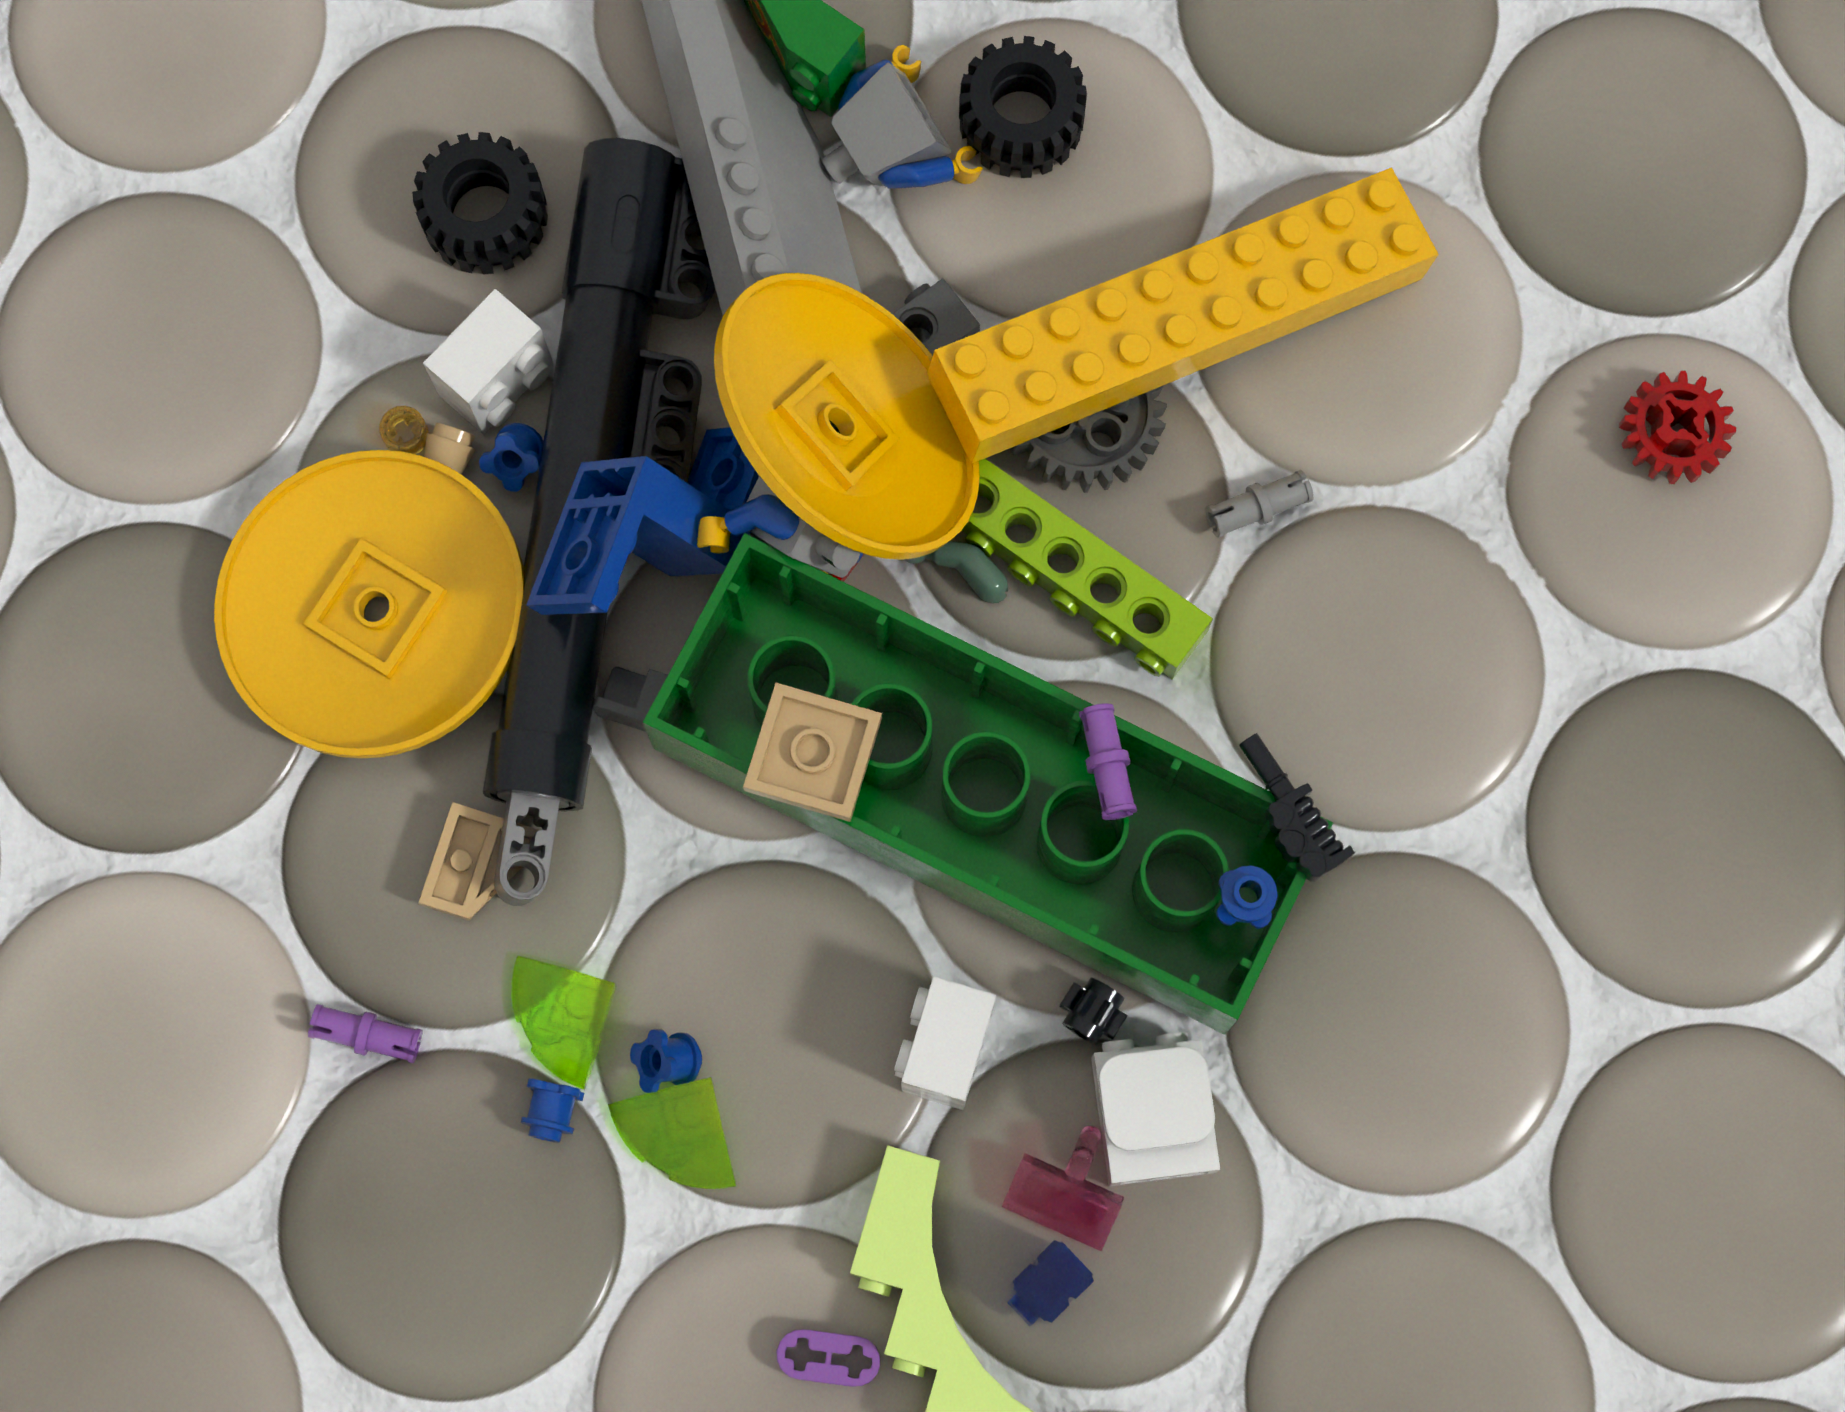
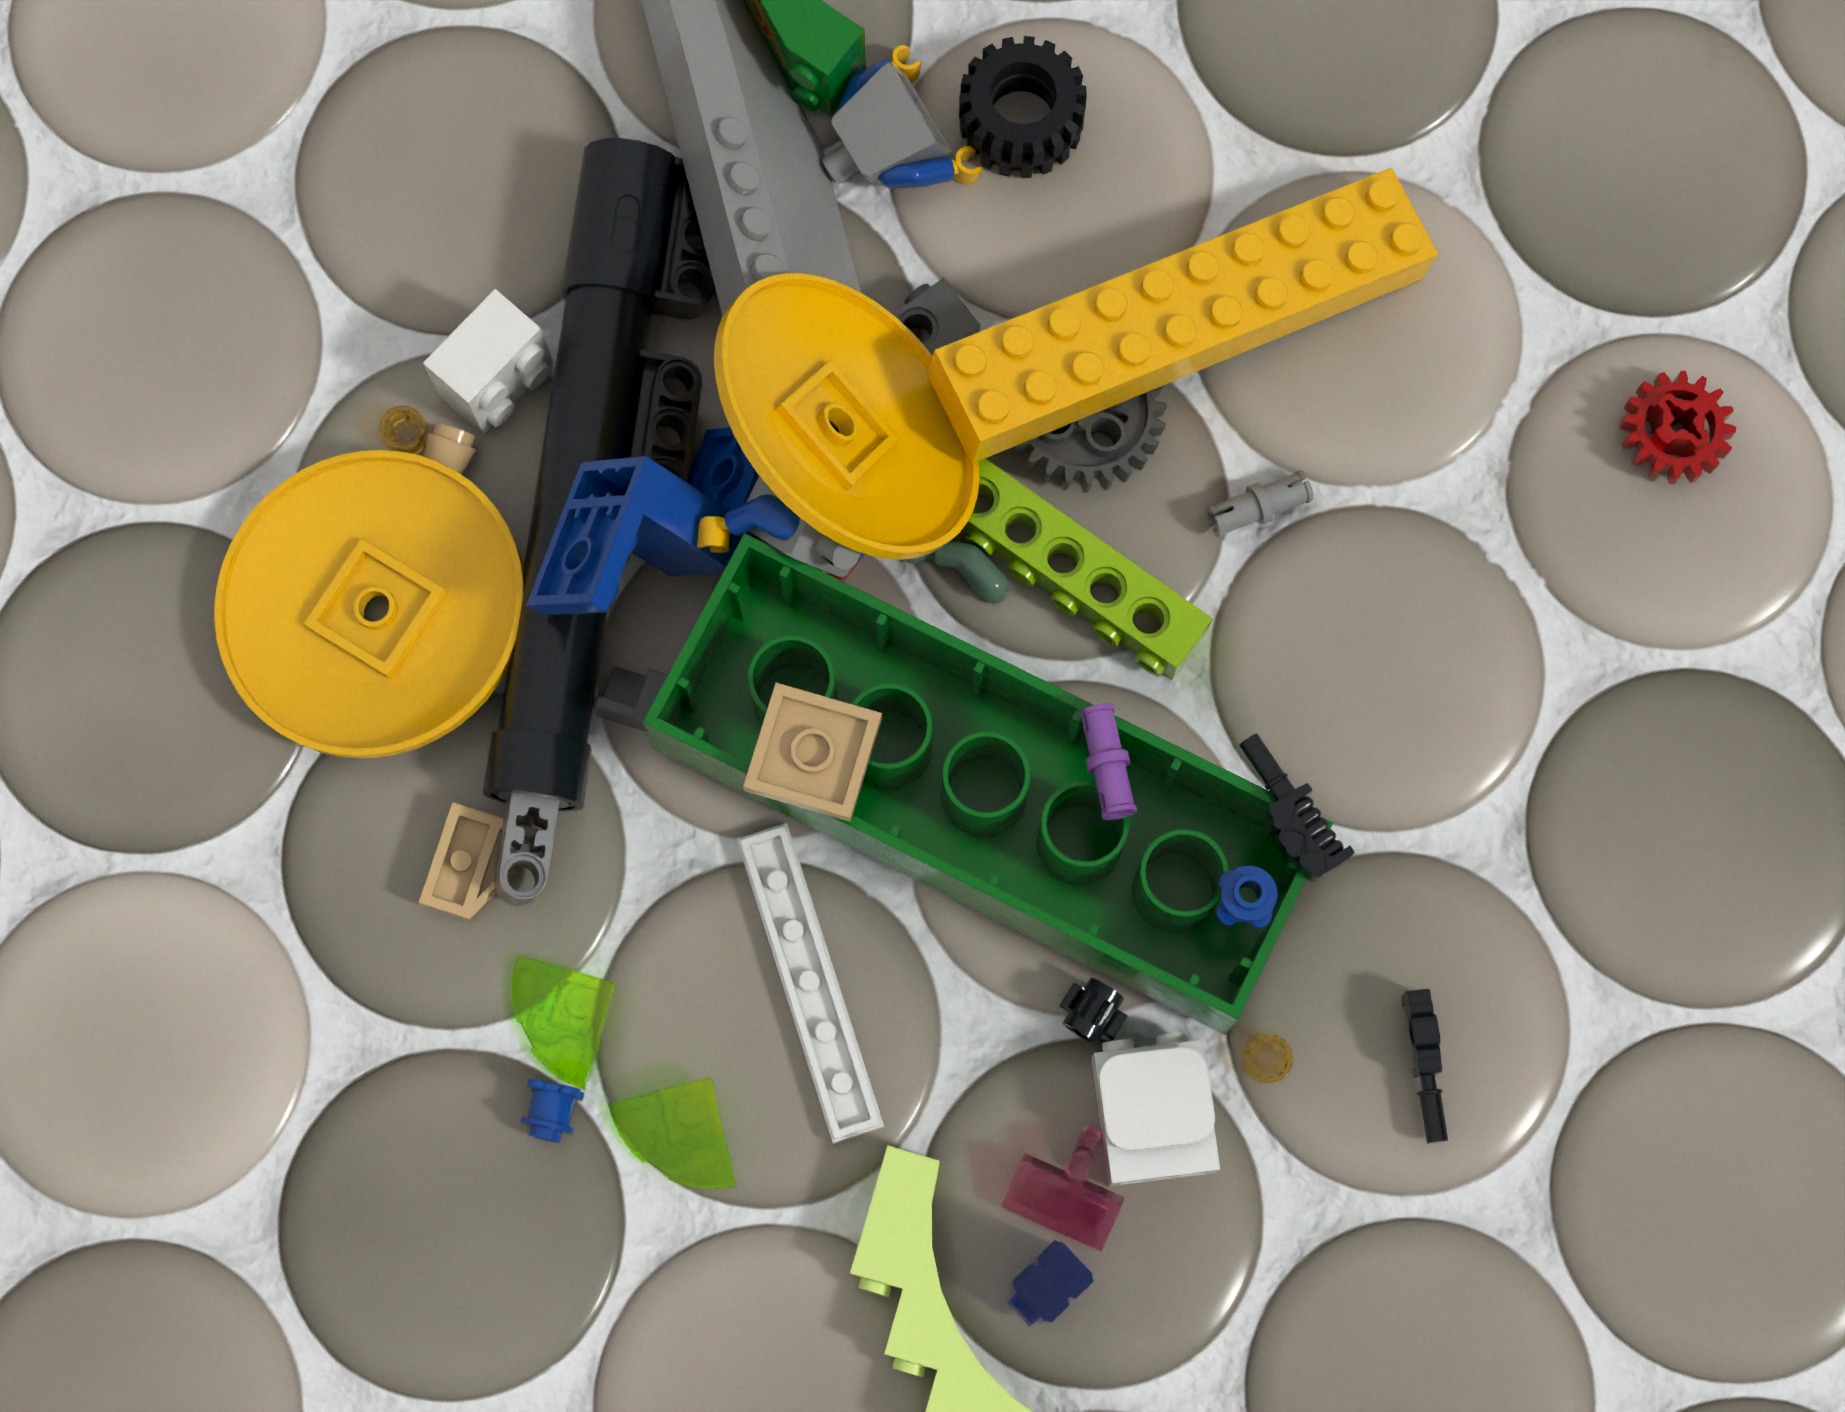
medium lavender pin [308,1004,423,1063] -> none
black tyre [412,132,548,274] -> none
blue brick [479,423,543,492] -> none
blue brick [630,1029,702,1093] -> none
medium lavender beam [777,1329,881,1387] -> none
white brick [894,976,997,1110] -> none
none -> white tile [737,823,884,1144]
none -> clear yellow bush [1242,1034,1293,1083]
none -> black piece [1401,988,1449,1144]

